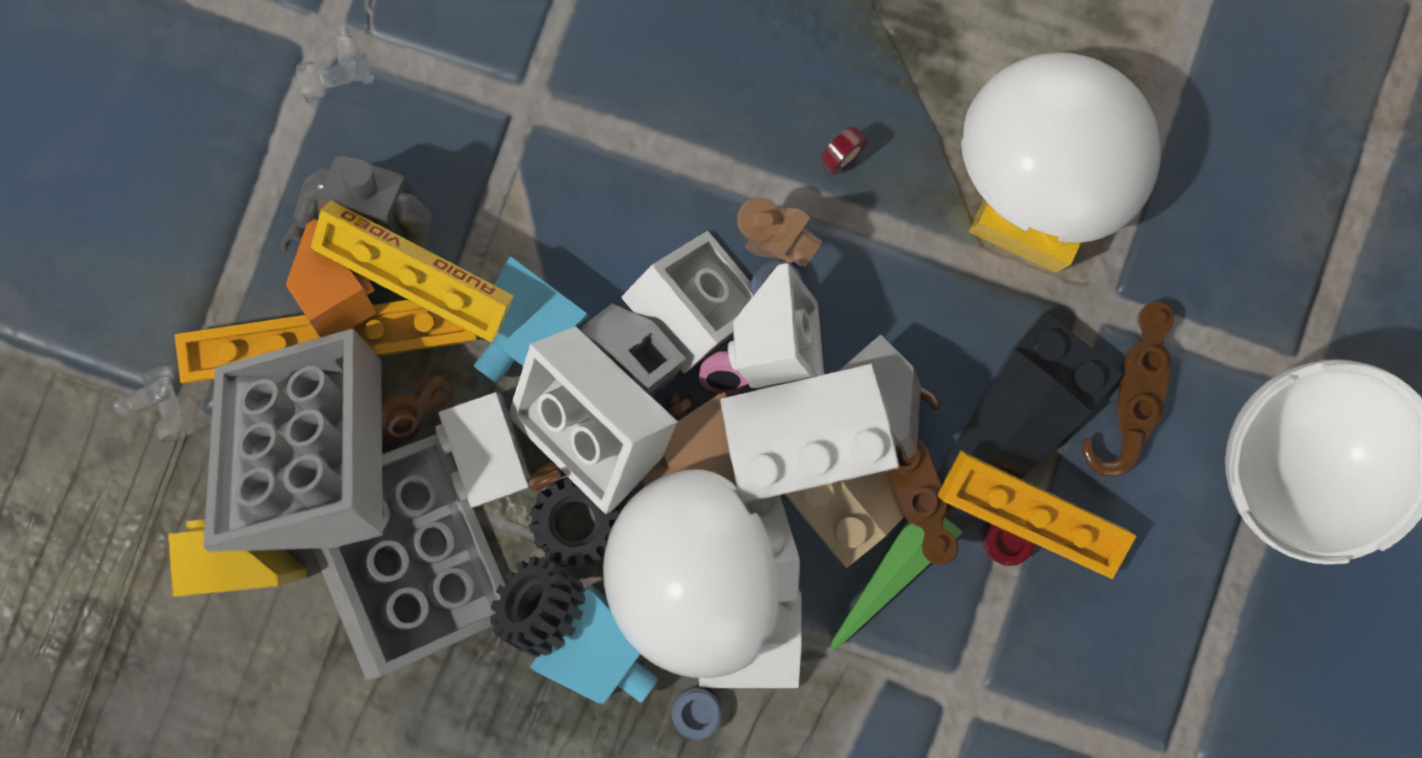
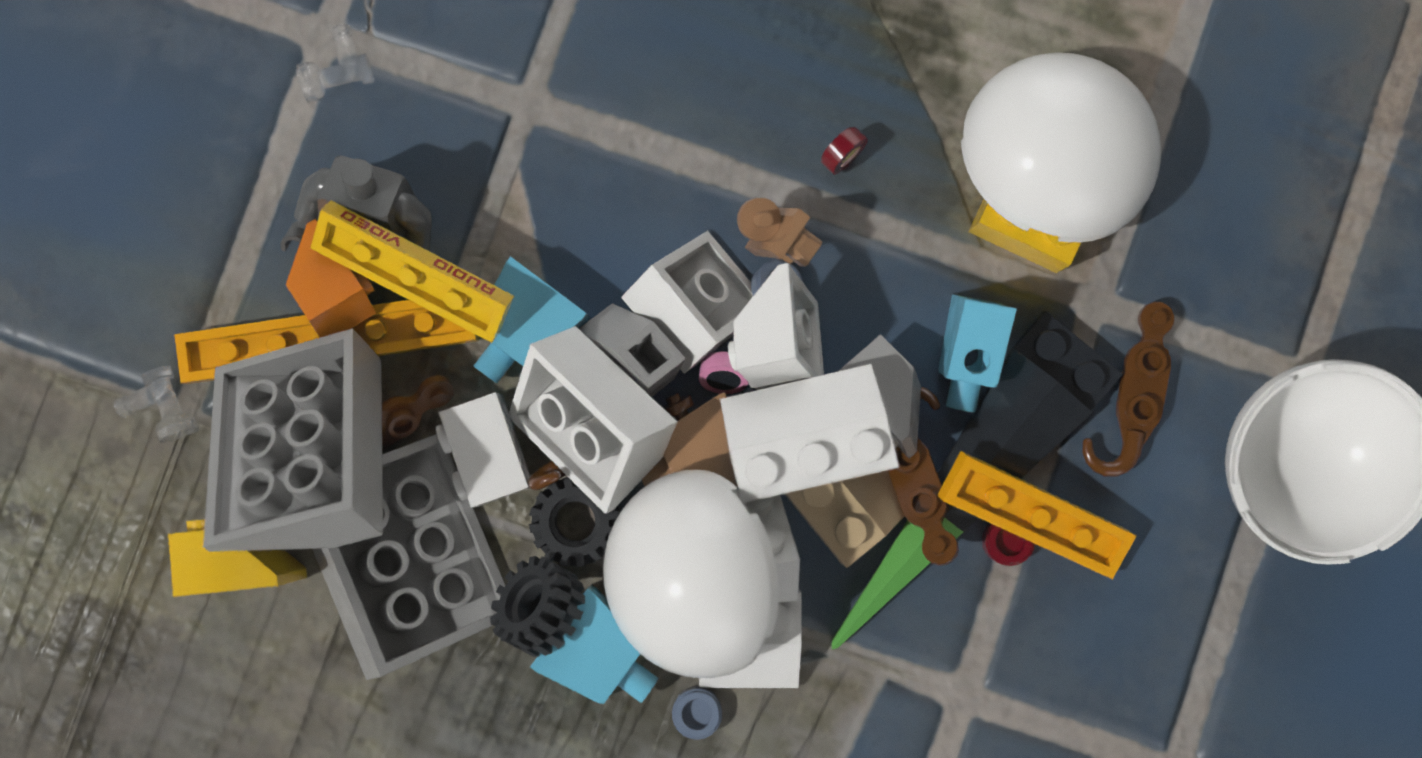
none -> medium azure torso [939,294,1016,412]

